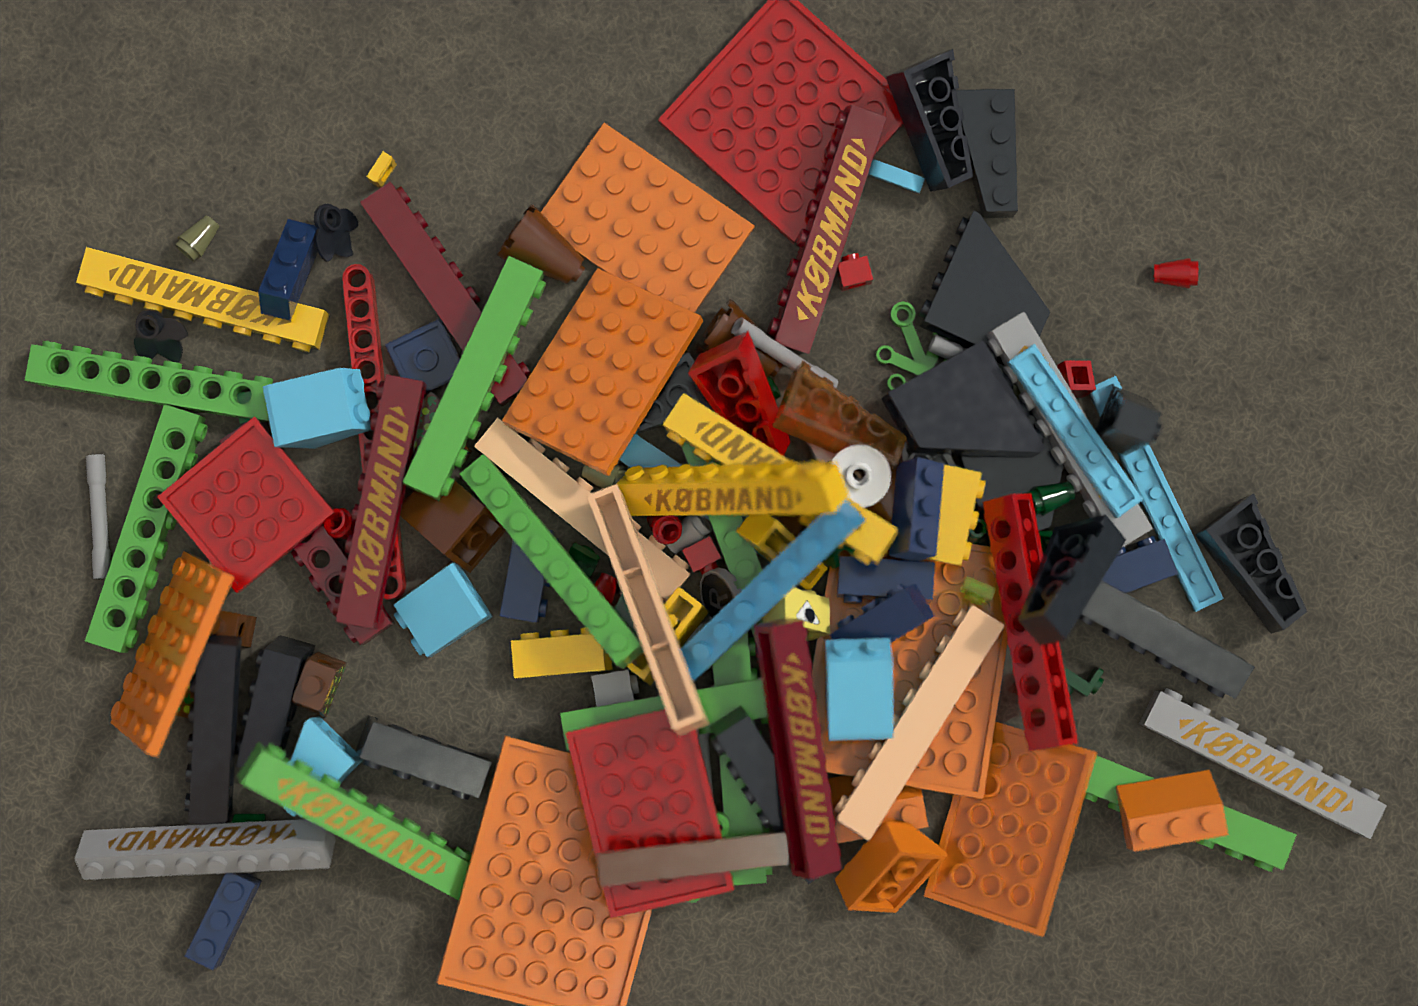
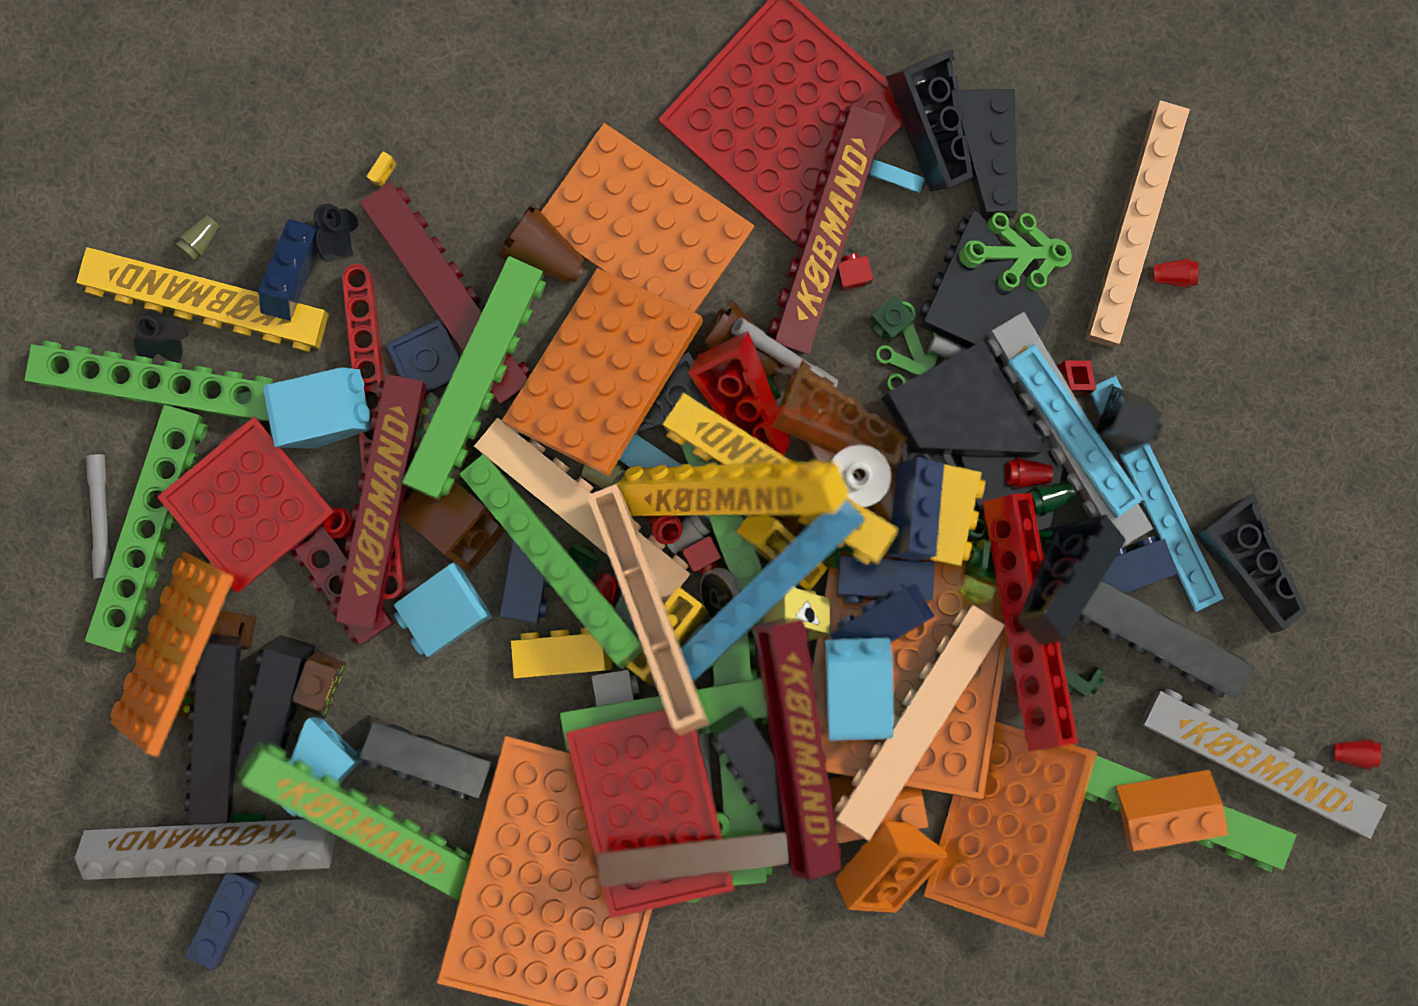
none -> dark green bracket [870,296,915,343]
none -> bright green plant [959,212,1072,291]
none -> dark green bracket [965,539,997,584]
none -> red cone [1004,457,1053,489]
none -> light nougat brick [1084,100,1190,348]
none -> red cone [1334,739,1381,770]

